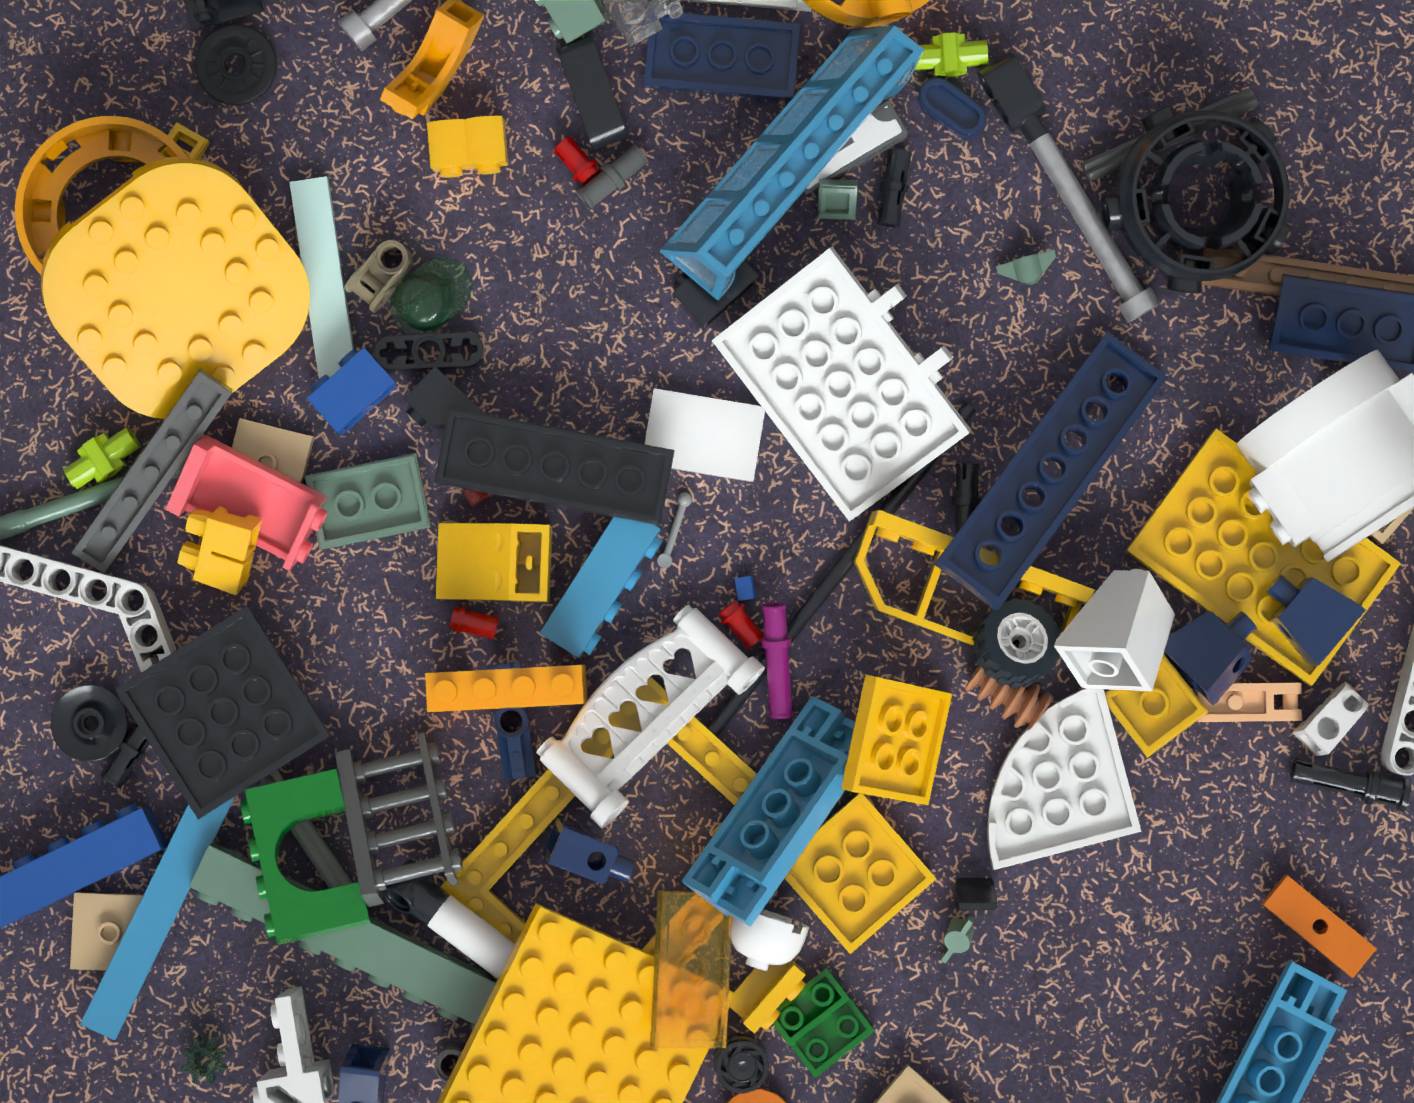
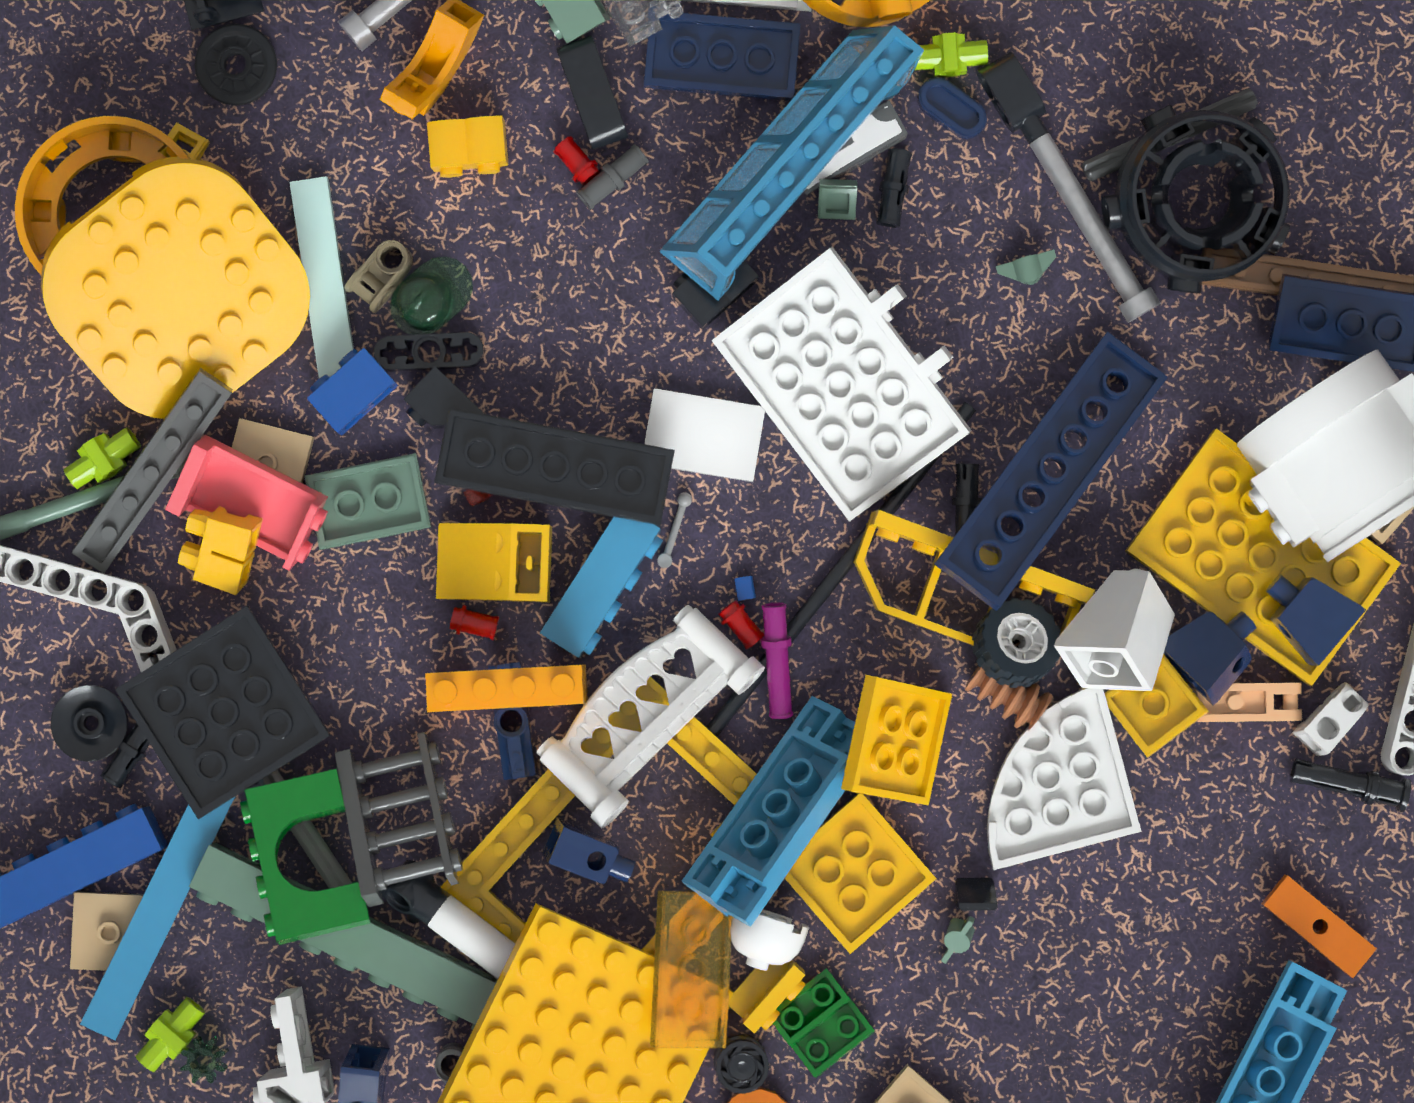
none -> lime axle [135,997,205,1072]

